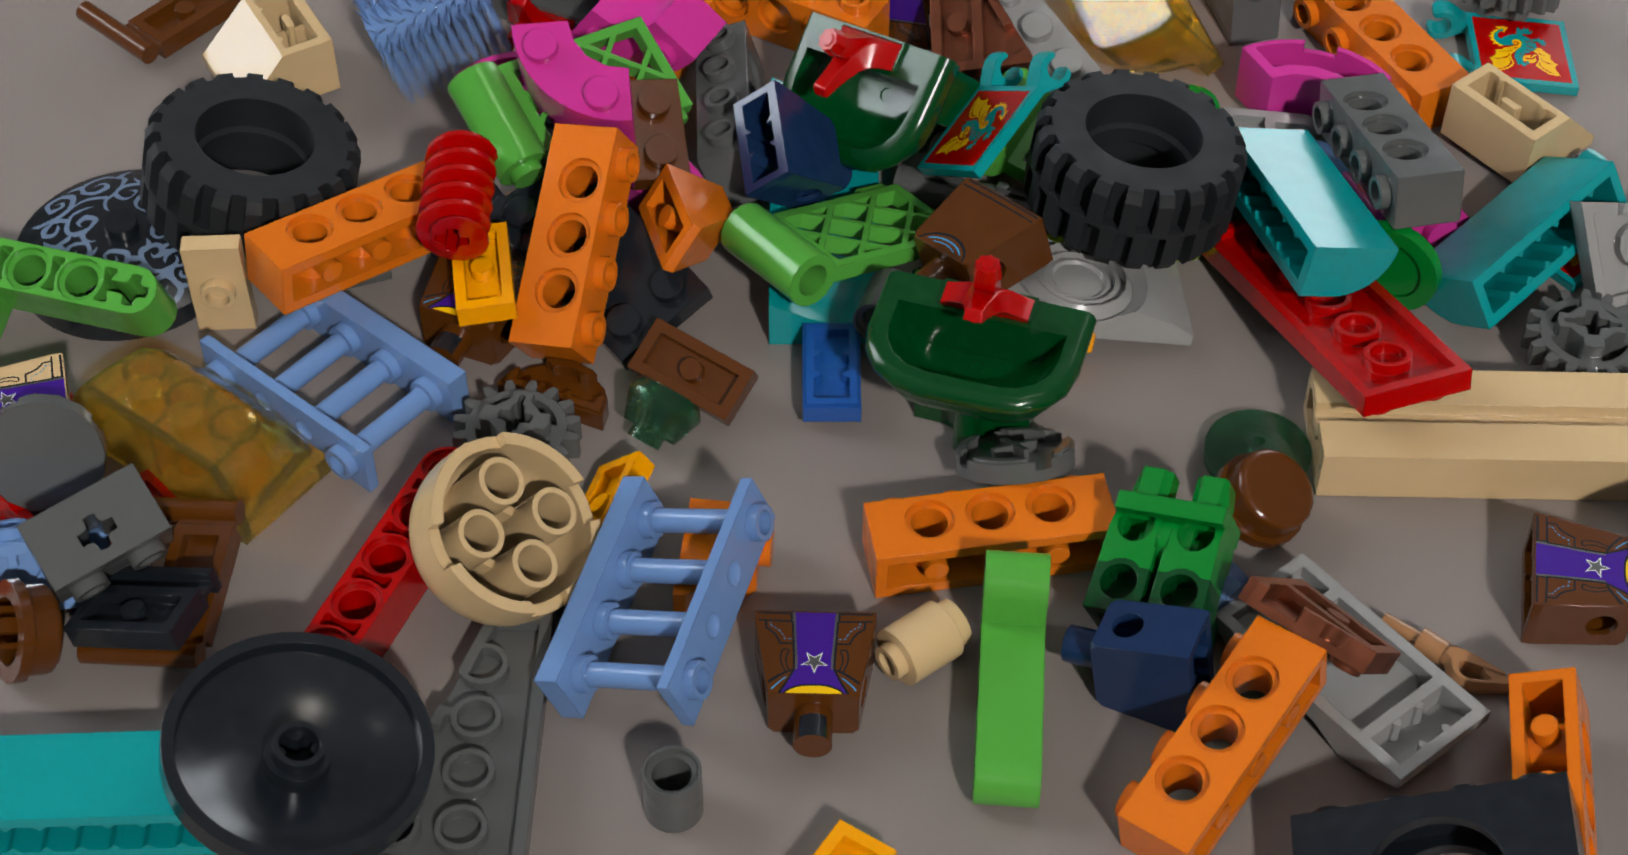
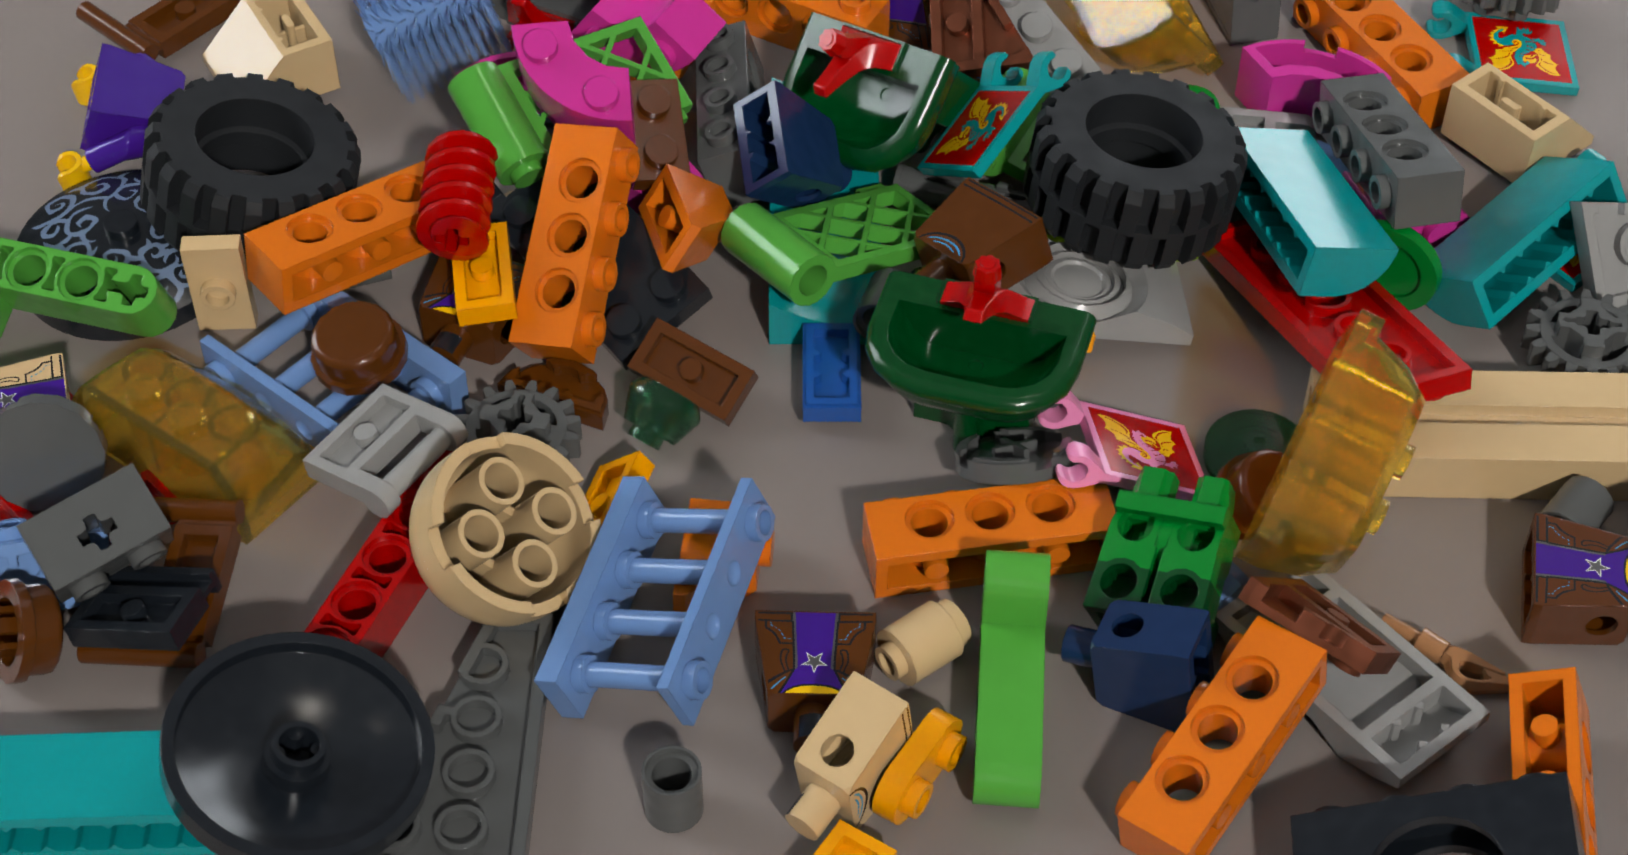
none -> dark purple torso [56,43,186,191]
none -> light grey plate [302,383,468,518]
none -> reddish brown piece [310,301,408,396]
none -> tan torso [785,671,913,841]
none -> light orange plate [872,707,967,825]
none -> flag [1037,391,1204,501]
none -> clear yellow windscreen [1234,309,1426,577]
none -> dark grey beam [1540,476,1614,529]

